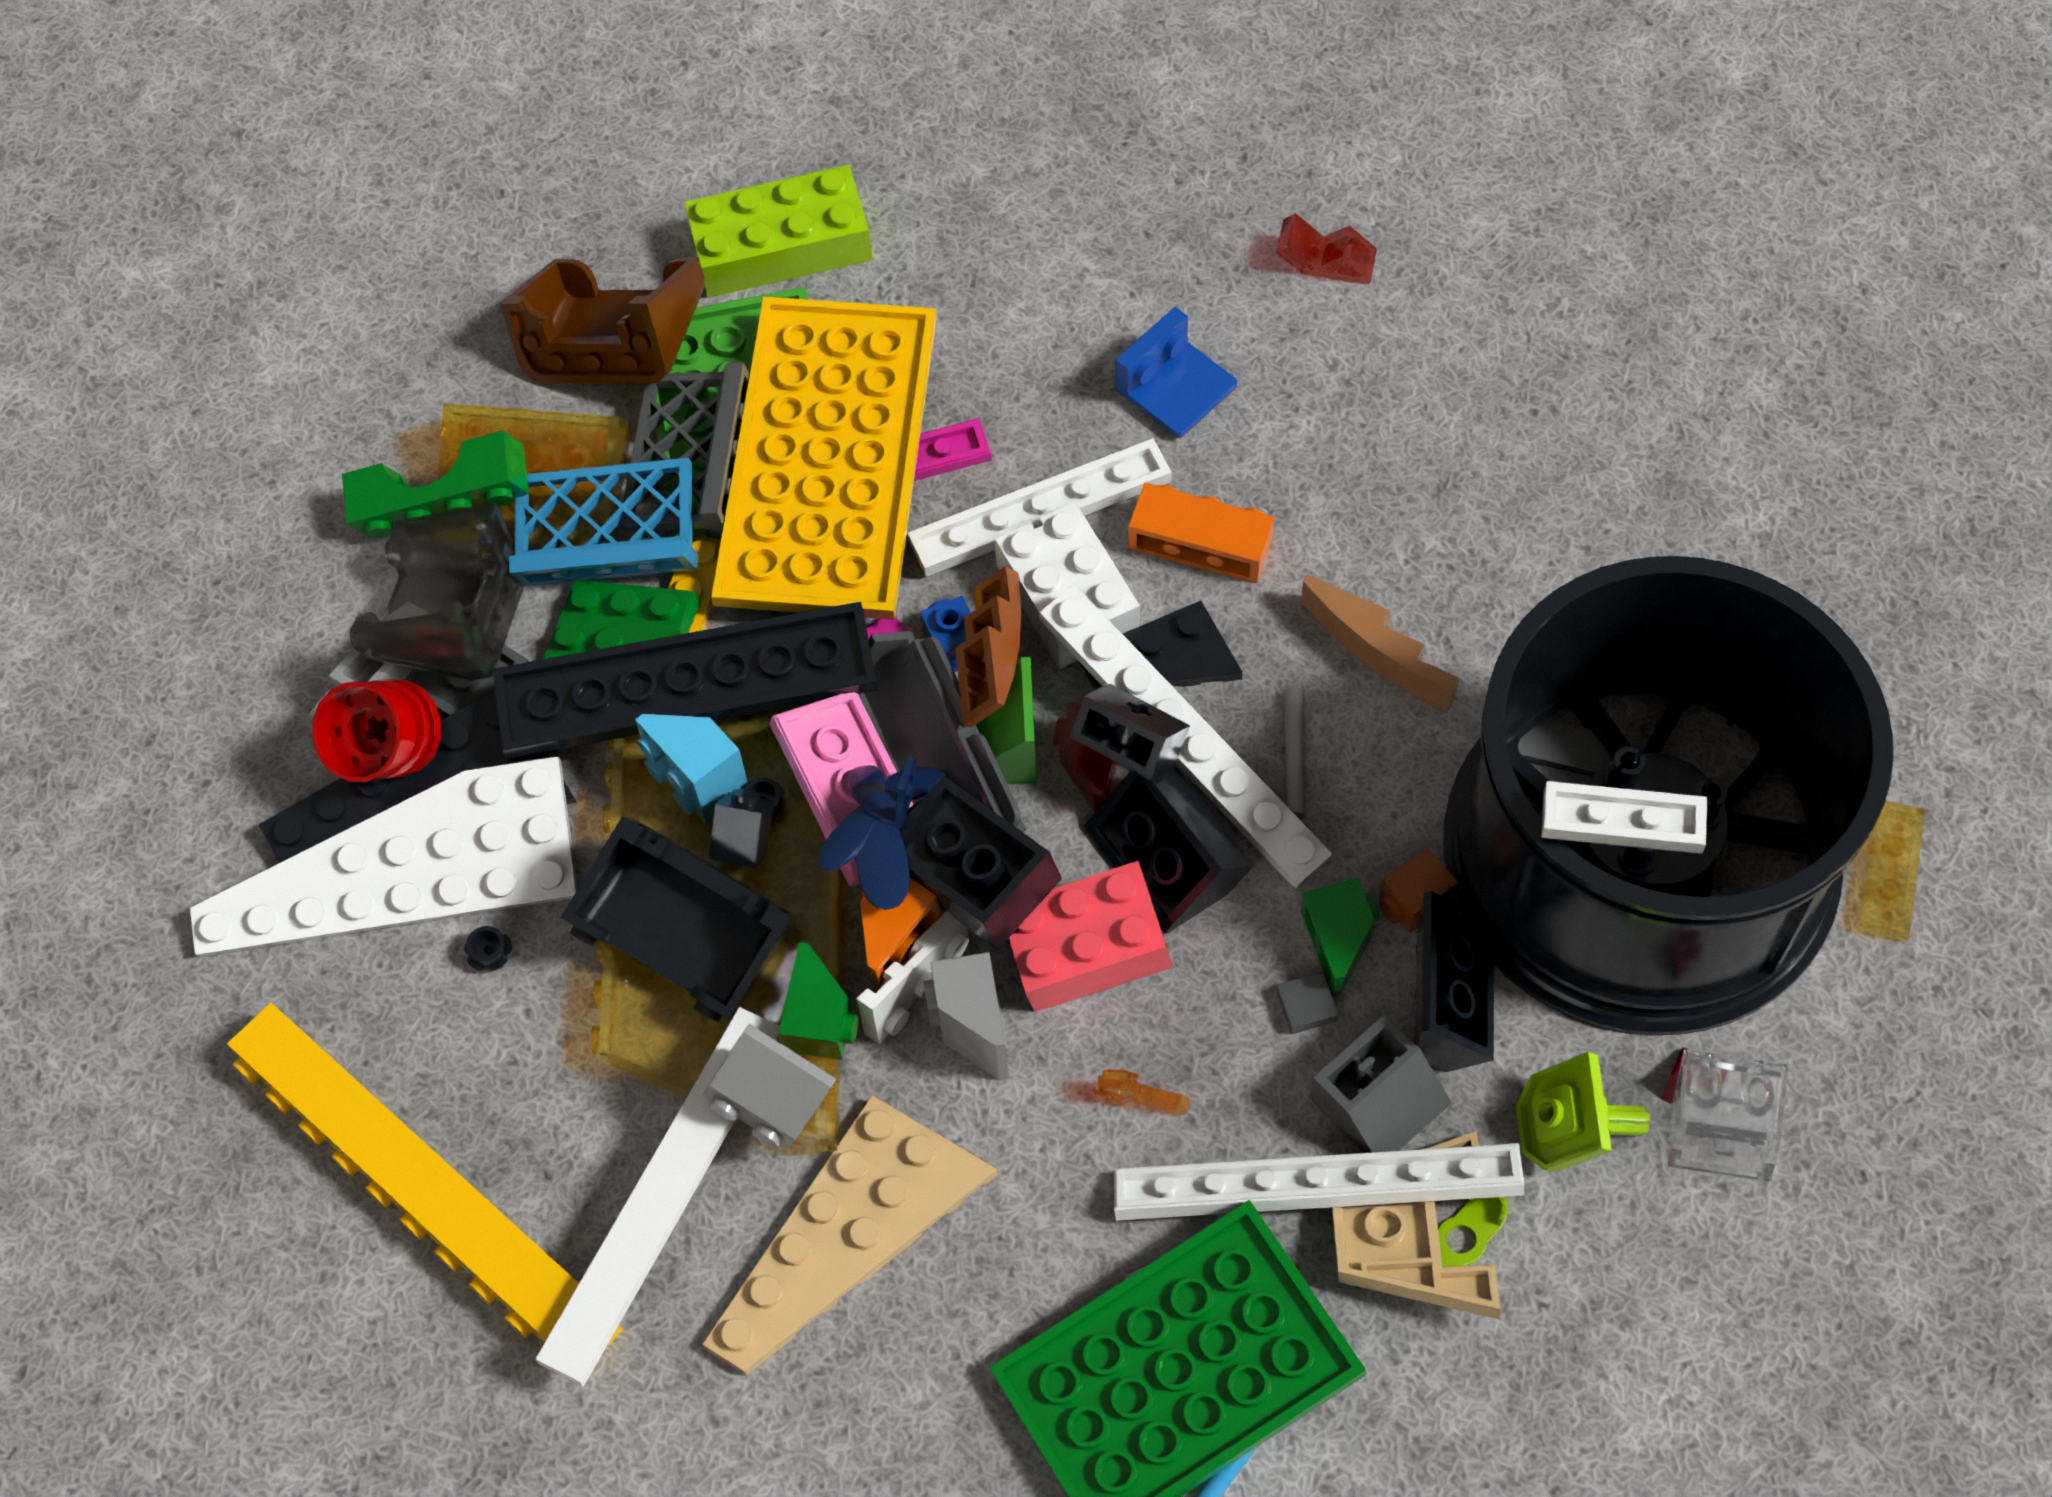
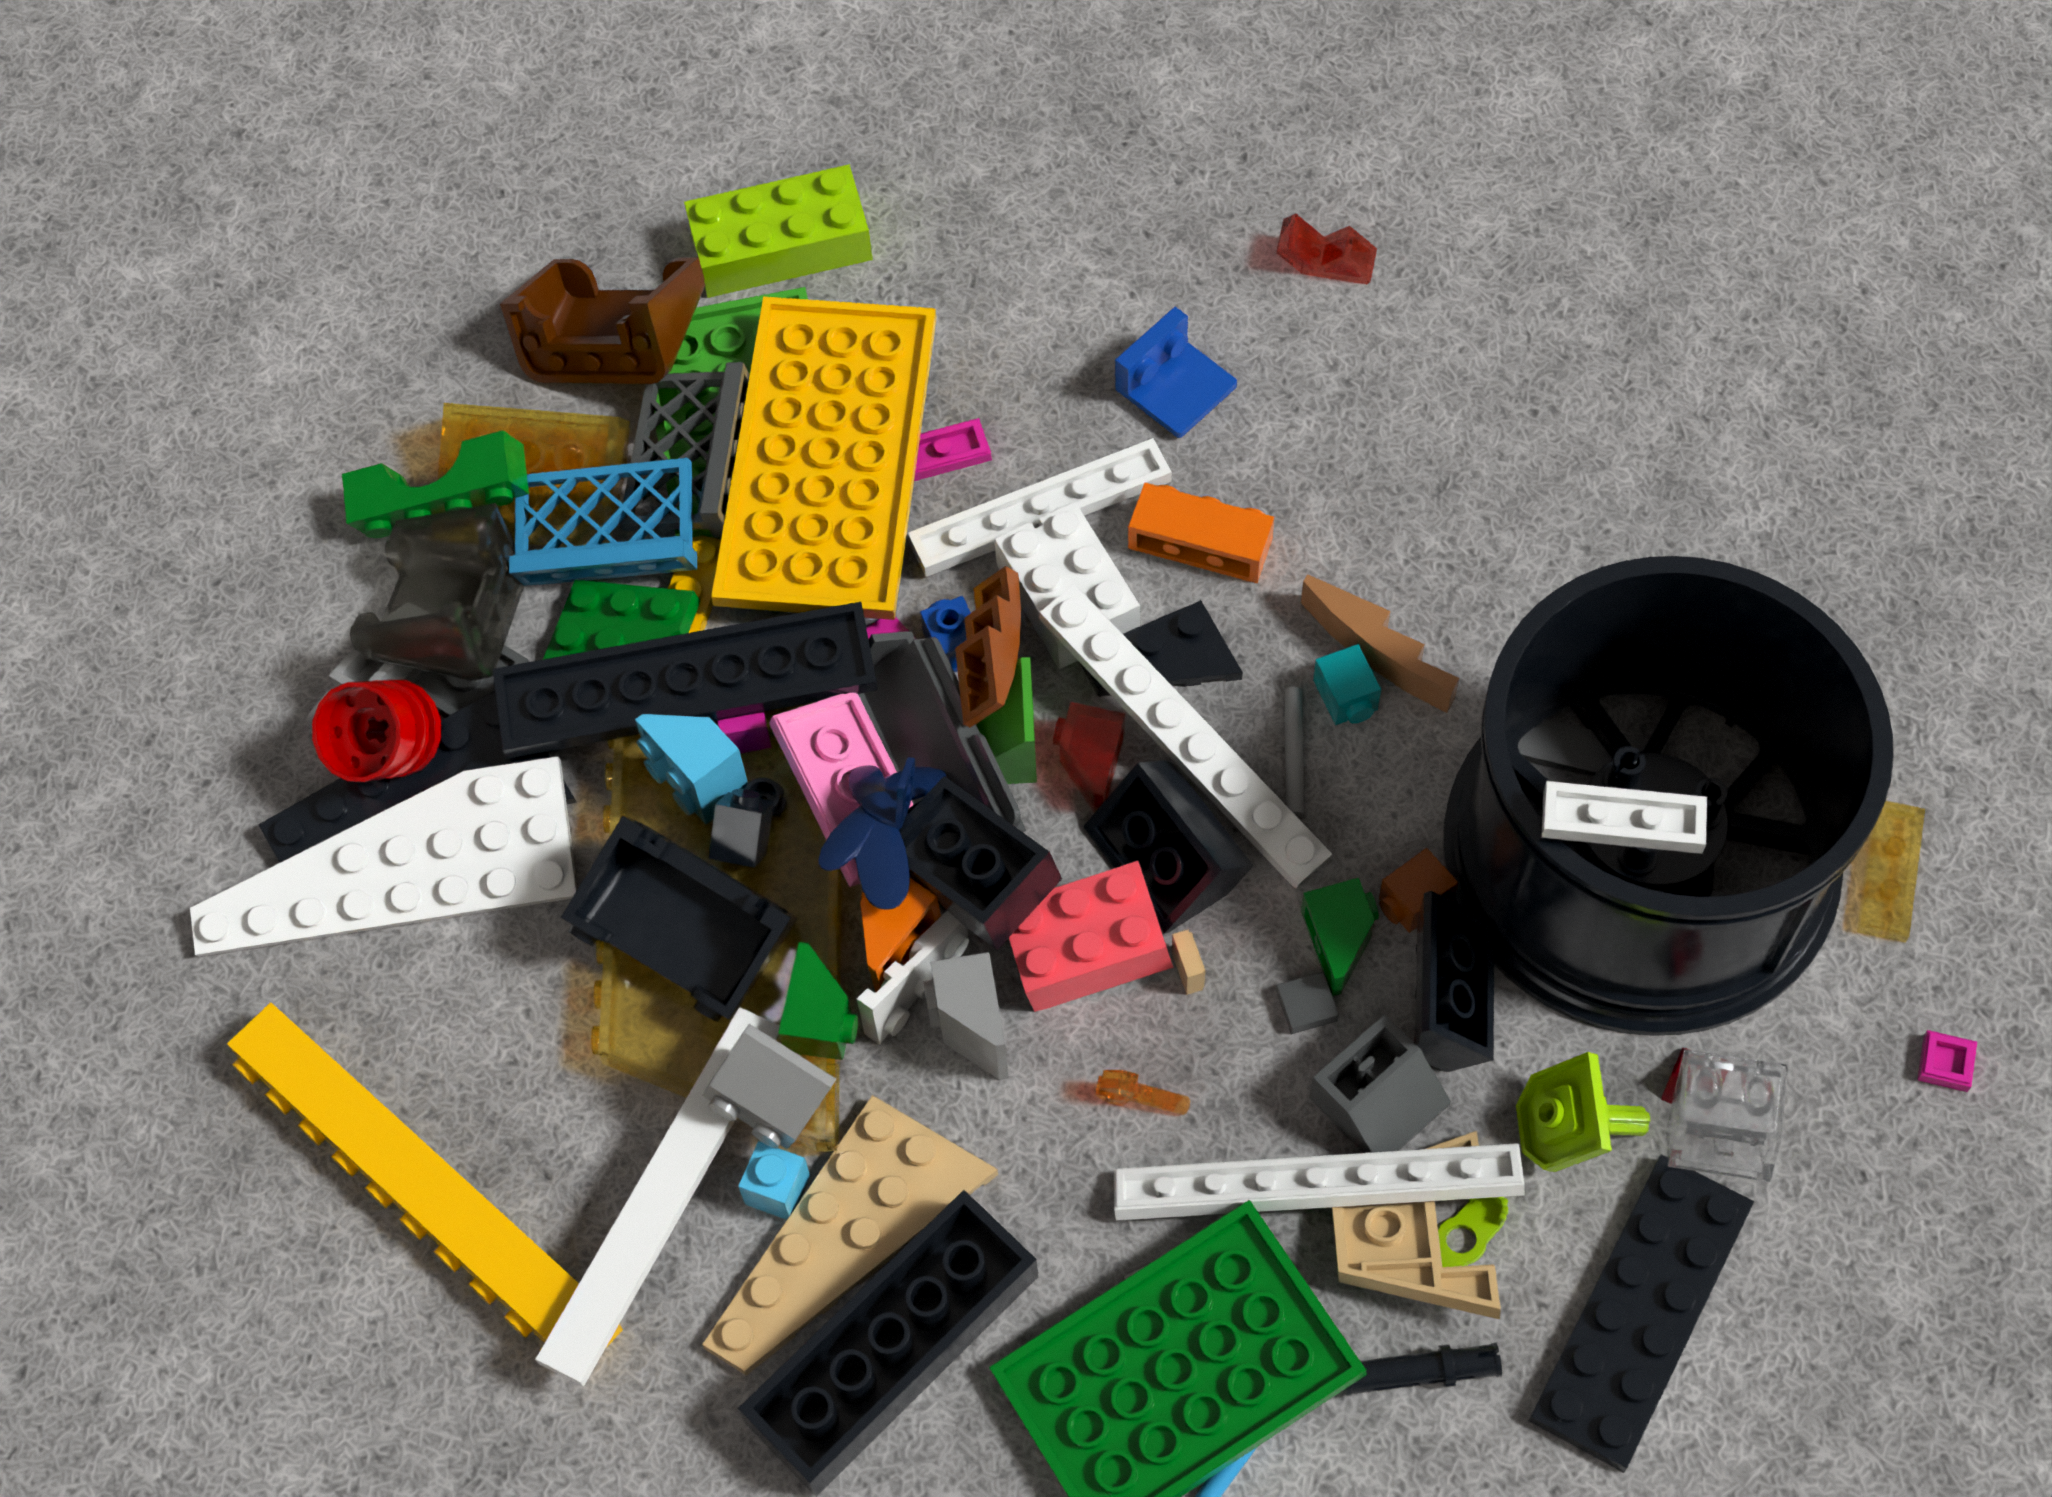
black plate [464,926,512,971] -> none
black brick [1070,684,1190,780] -> none
none -> dark pink tile [718,712,772,753]
none -> medium azure brick [738,1141,810,1220]
none -> black brick [738,1190,1038,1497]
none -> tan tile [1171,929,1205,995]
none -> teal brick [1313,644,1381,726]
none -> black pin [1345,1342,1502,1396]
none -> black plate [1528,1154,1755,1473]
none -> dark pink tile [1917,1030,1977,1092]

